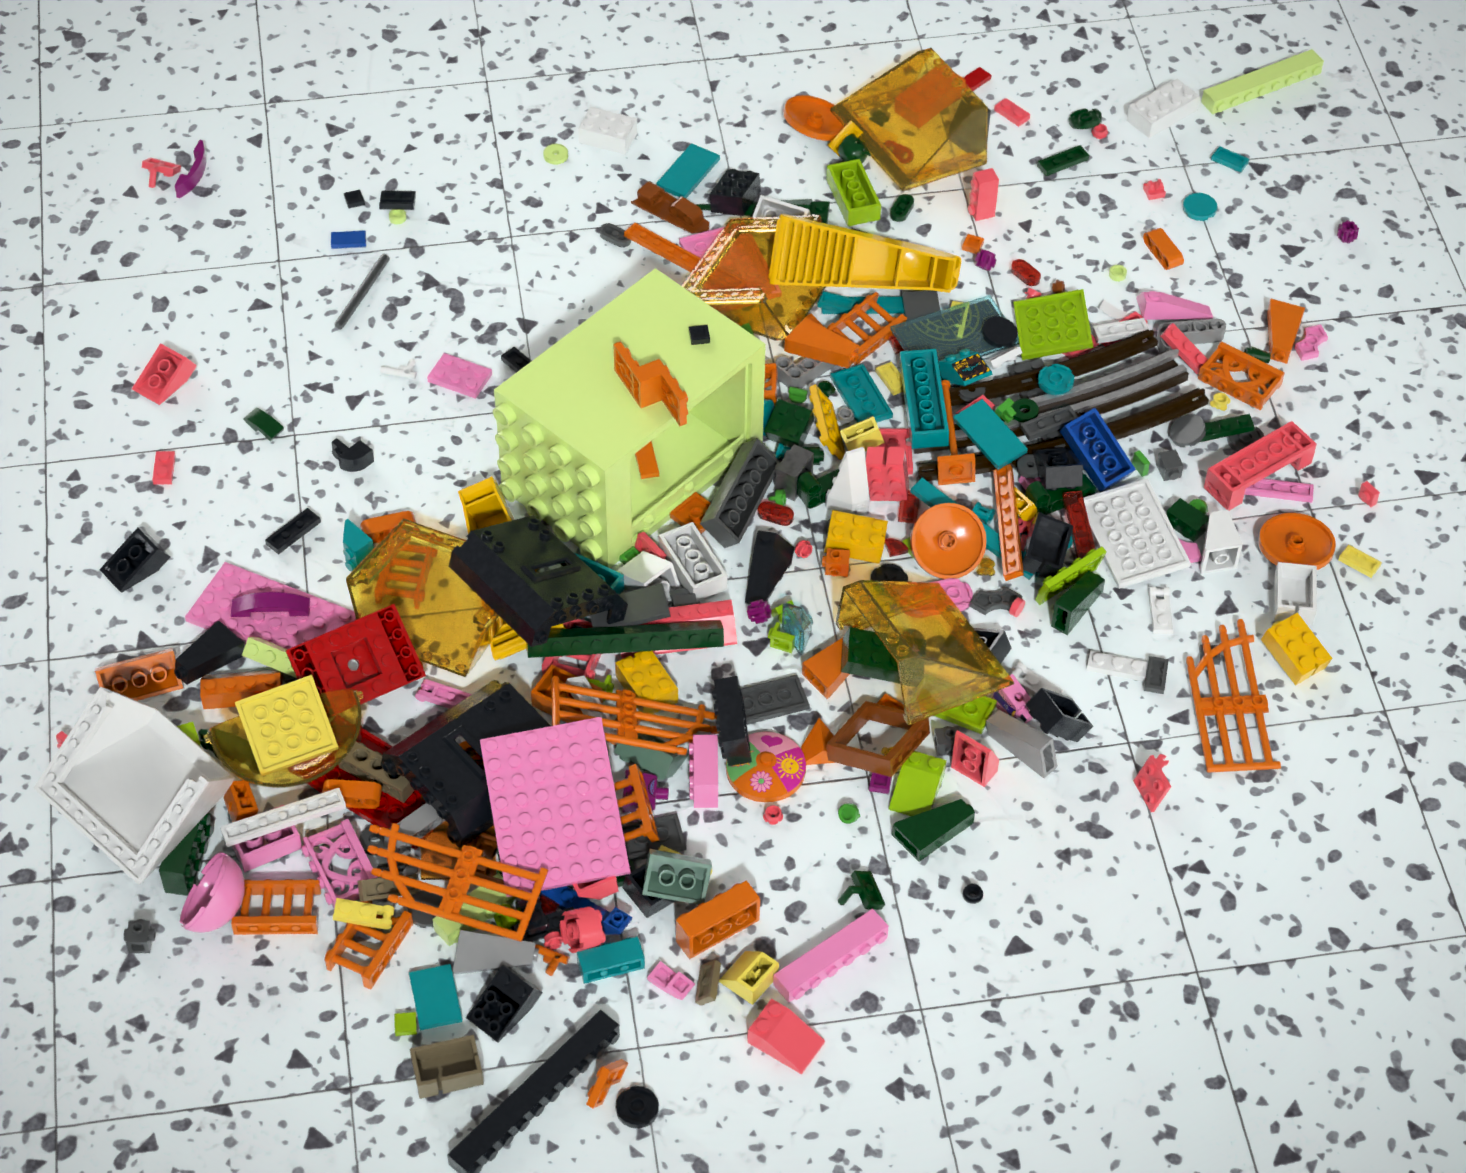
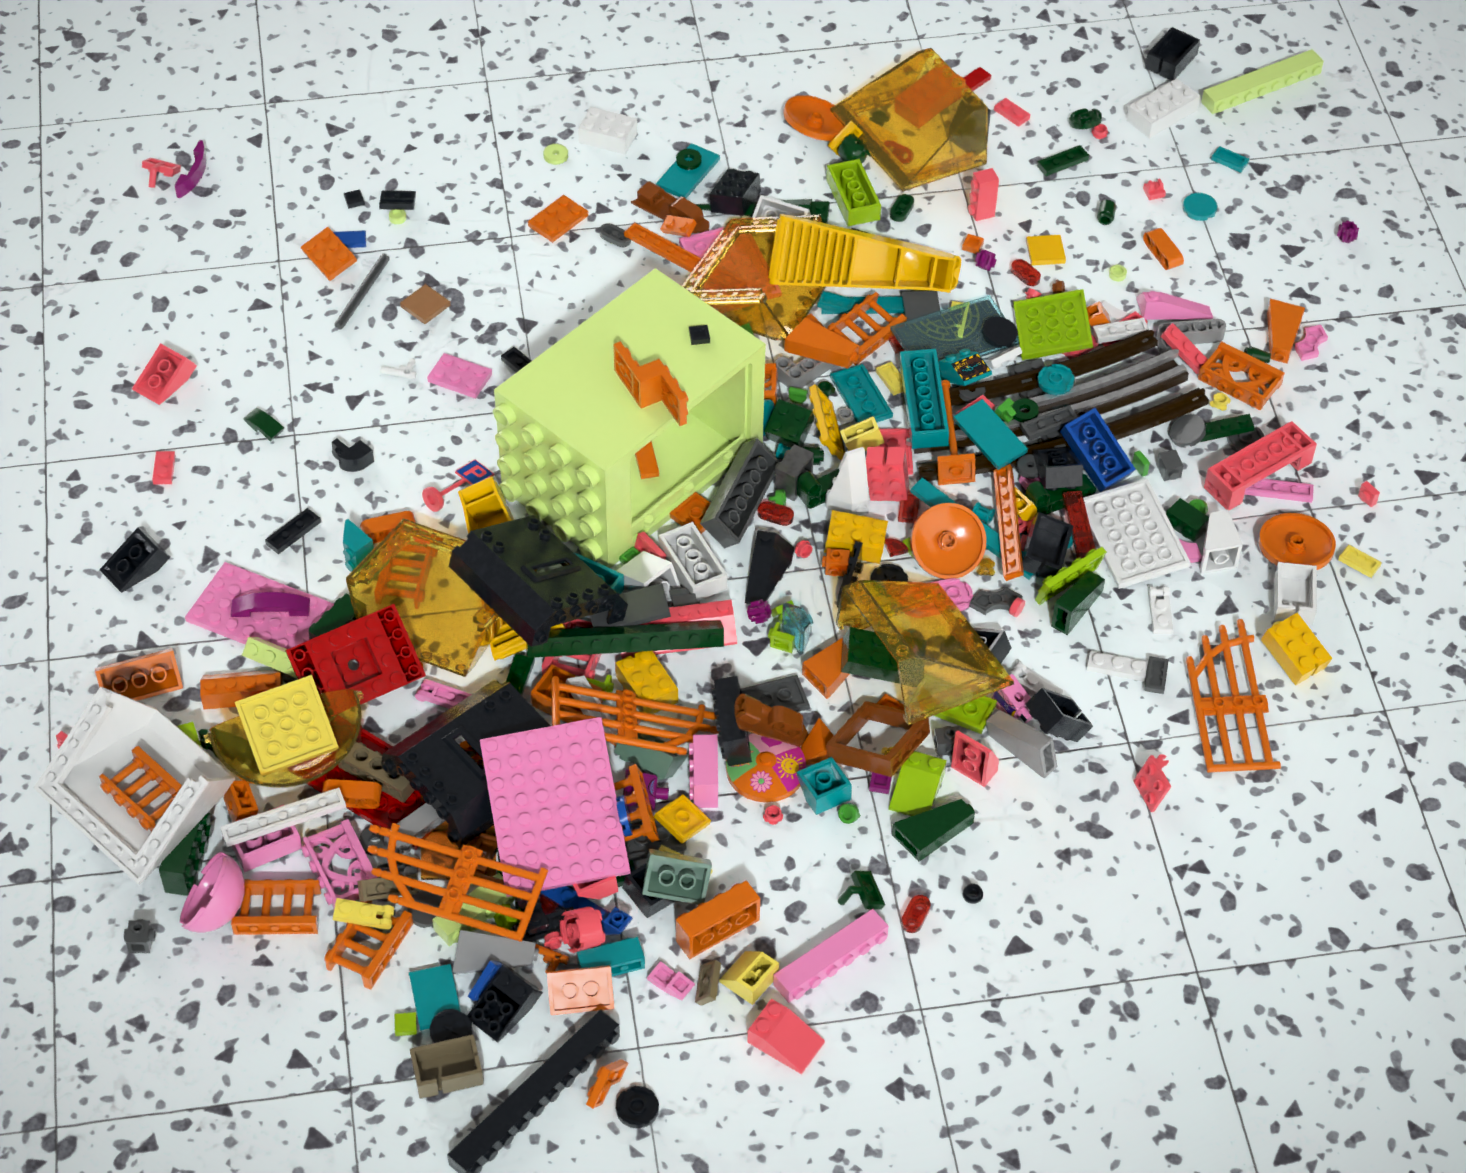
black slope [174,621,244,685] -> none
none -> orange fence [99,746,182,832]
none -> orange plate [300,227,357,281]
none -> dark green brick [308,593,365,640]
none -> medium nougat tile [400,284,451,324]
none -> coral piece [422,459,494,512]
none -> black tile [430,1009,473,1043]
none -> blue tile [468,960,503,1001]
none -> dark green plate [505,654,535,696]
none -> orange plate [528,195,589,243]
none -> plate [546,965,614,1016]
none -> blue tile [616,795,633,837]
none -> yellow tile [654,794,711,844]
none -> orange plate [660,215,697,237]
none -> dark green piece [676,149,702,170]
none -> dark orange panel [735,693,809,747]
none -> teal slope [796,757,852,815]
none -> black wing [837,541,864,609]
none -> clear red plate [901,895,931,933]
none -> yellow tile [1026,235,1066,266]
none -> orange brick [1087,301,1111,328]
none -> dark green brick [1097,200,1117,225]
none -> black piece [1145,27,1200,81]

